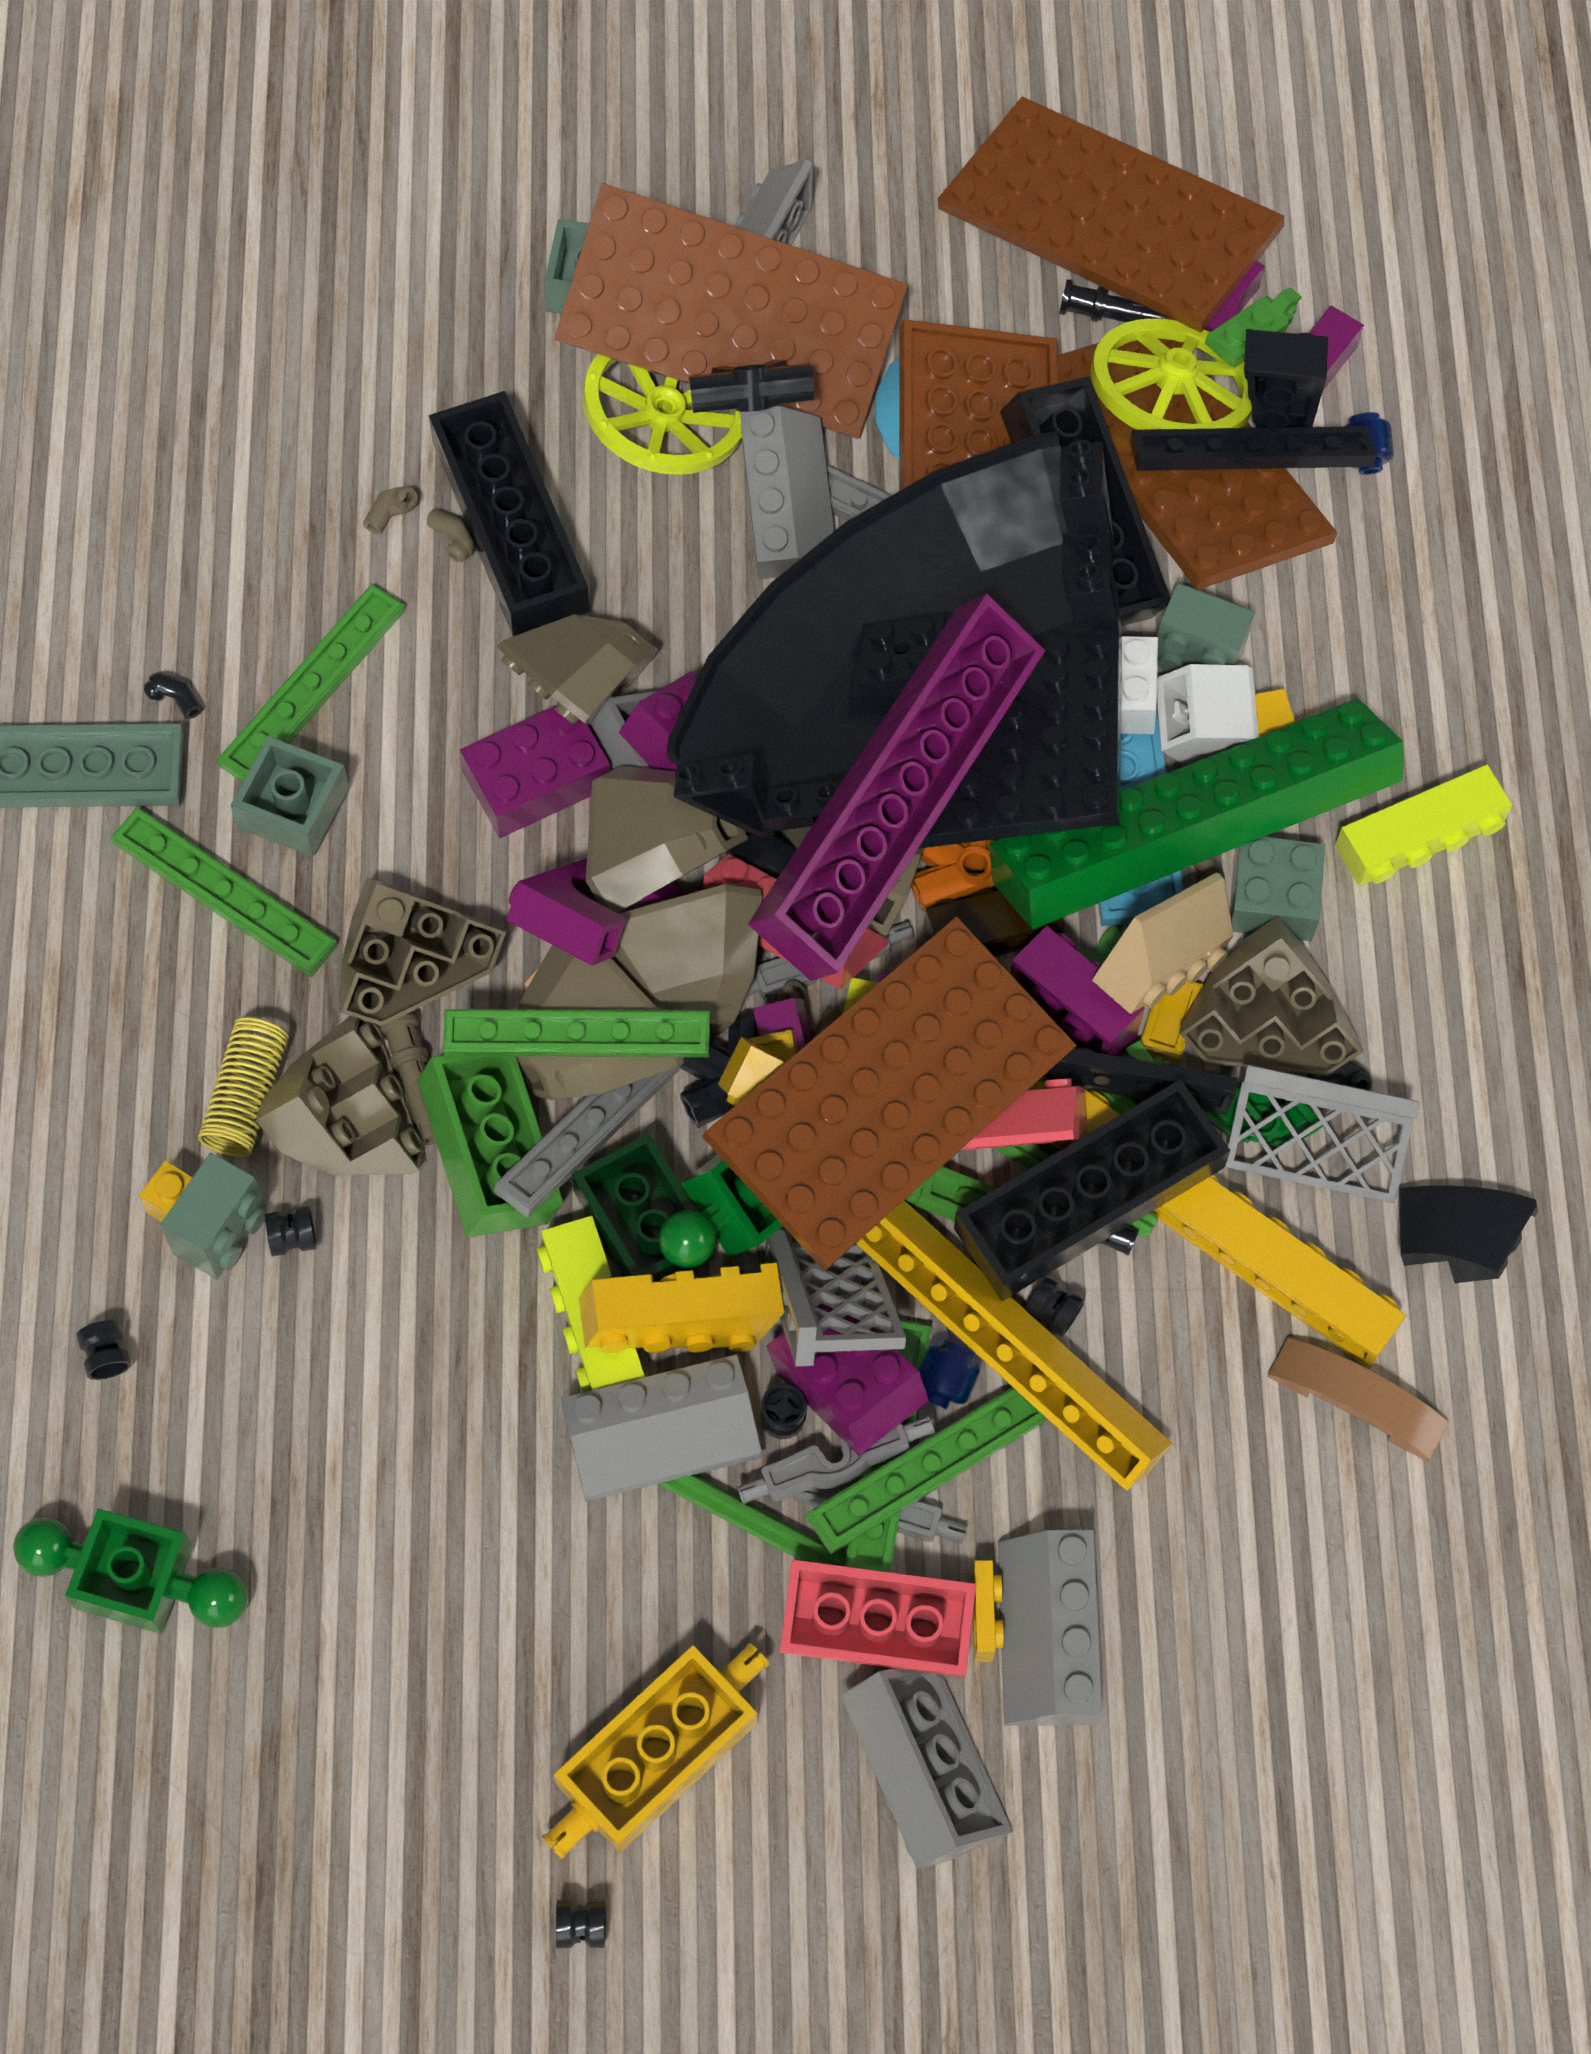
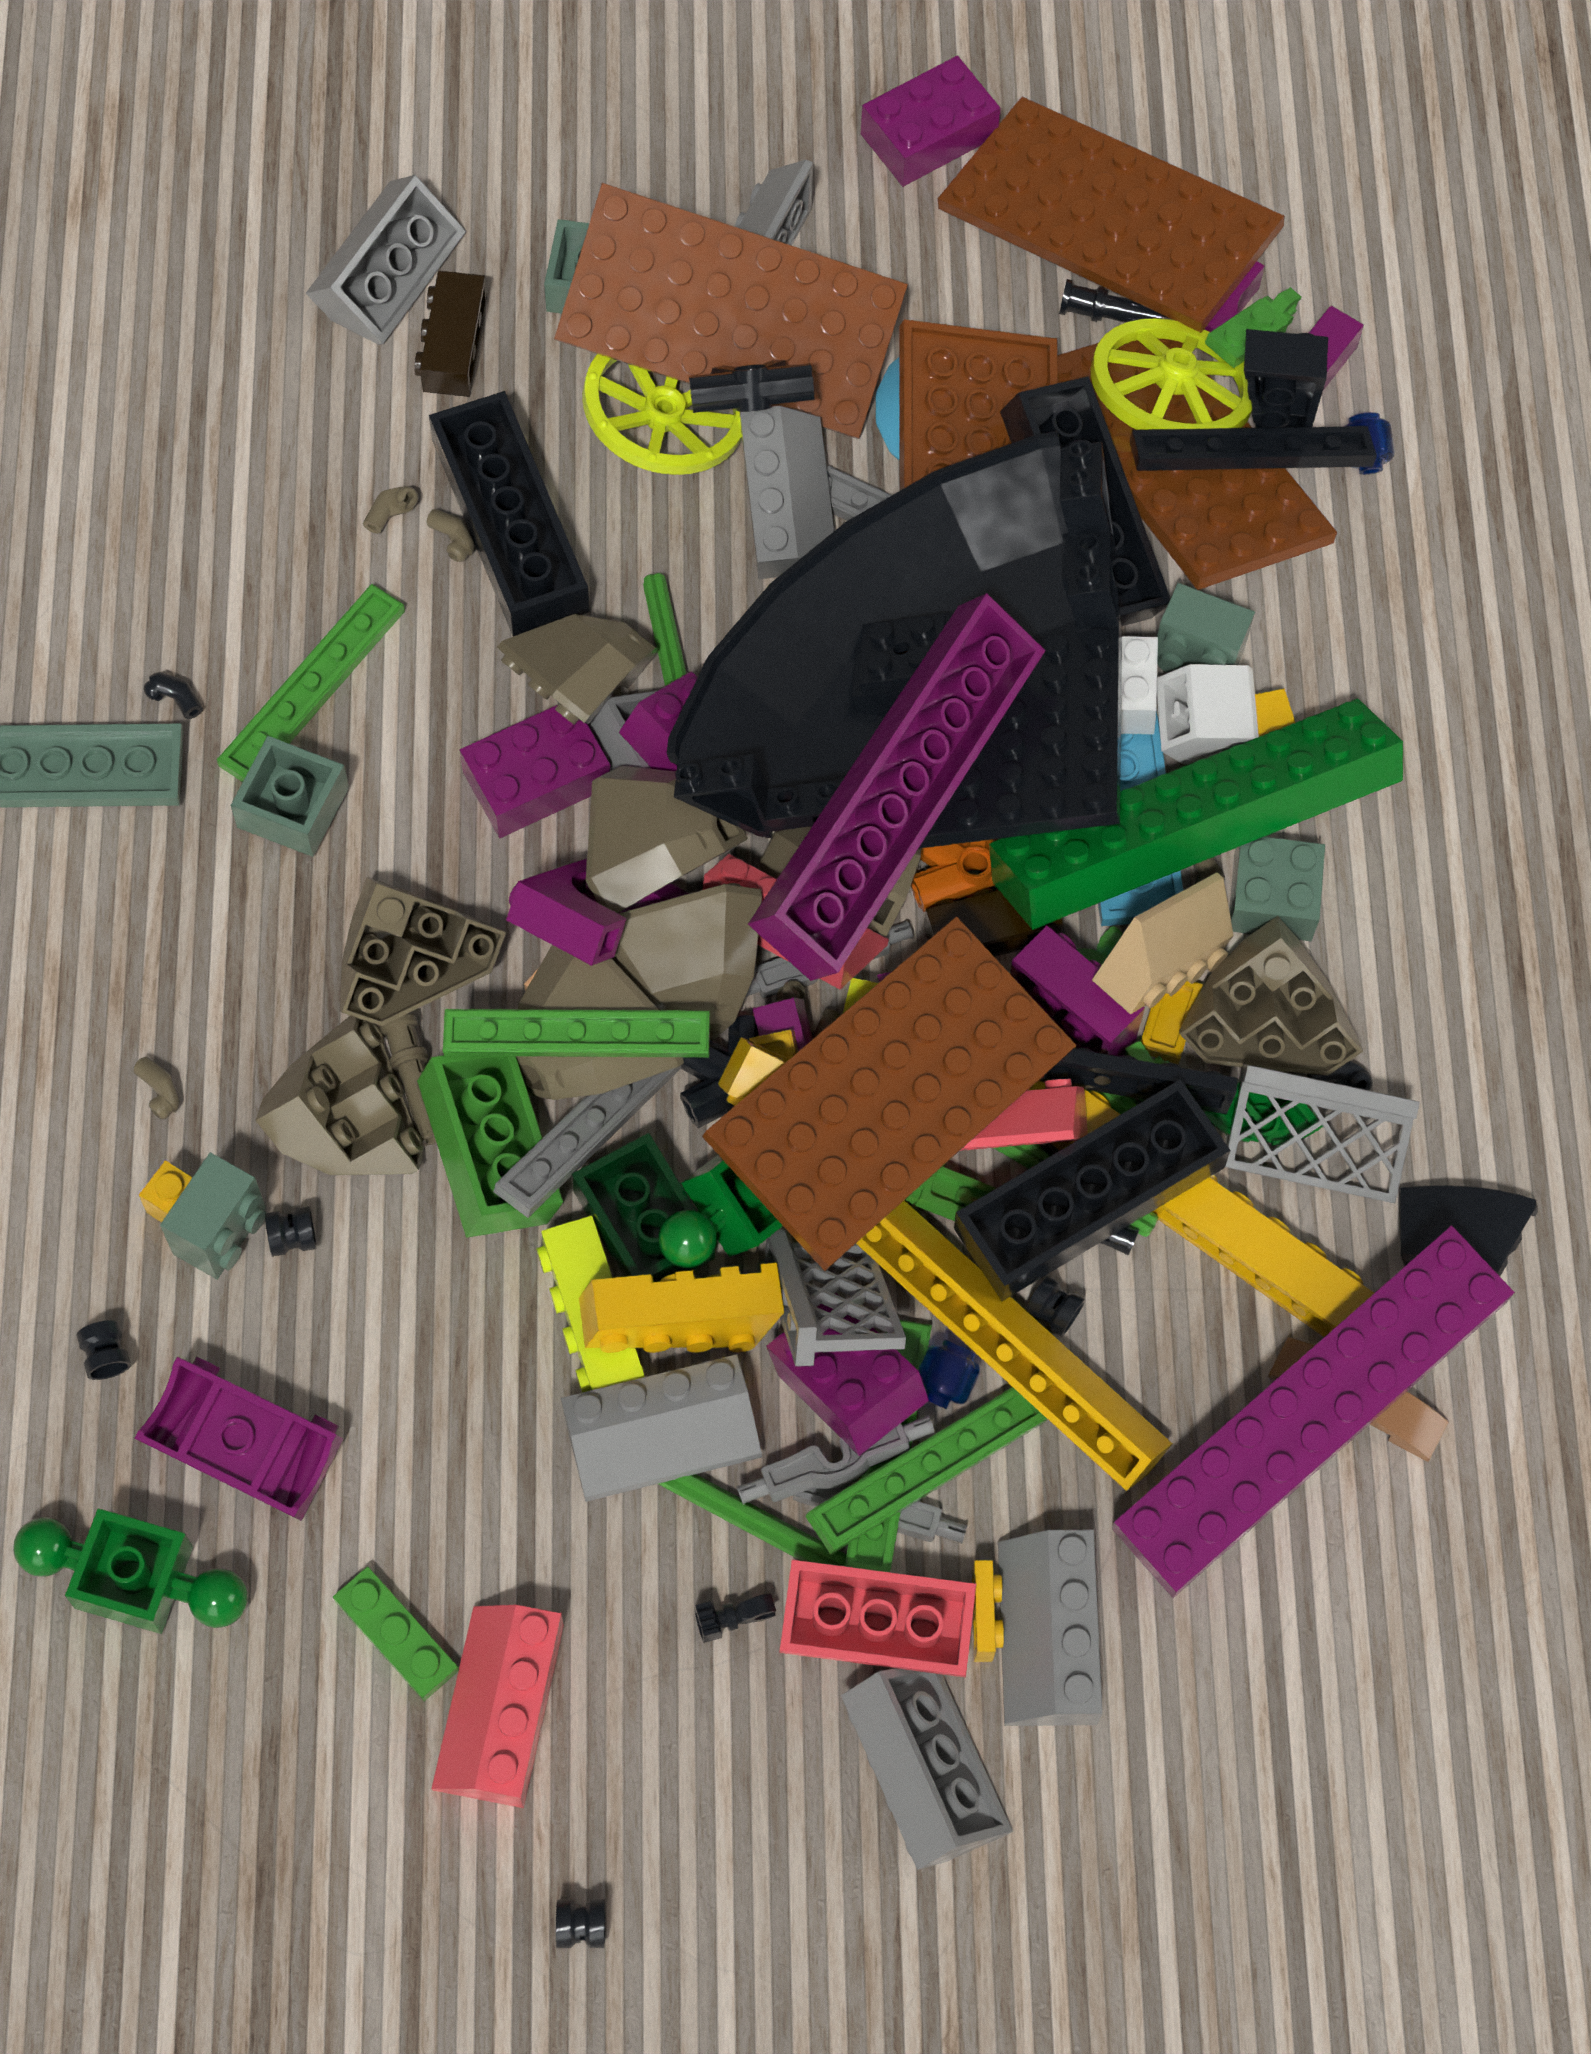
bright green tile [111,807,338,978] -> none
light yellow piece [197,1017,289,1157] -> none
yellow brick [541,1643,769,1860] -> none
black slope [725,833,797,876] -> none
black wheel [761,1384,806,1440] -> none
neon yellow brick [1335,764,1512,887] -> none
none -> dark tan arm [134,1057,180,1119]
none -> magenta piece [134,1356,343,1521]
none -> light grey slope [306,175,466,345]
none -> bright green plate [333,1566,459,1702]
none -> dark brown brick [414,271,487,397]
none -> coral slope [431,1604,564,1808]
none -> bright green axle [643,573,687,686]
none -> black piece [694,1594,776,1643]
none -> magenta brick [860,55,1001,187]
none -> magenta brick [1112,1226,1515,1598]

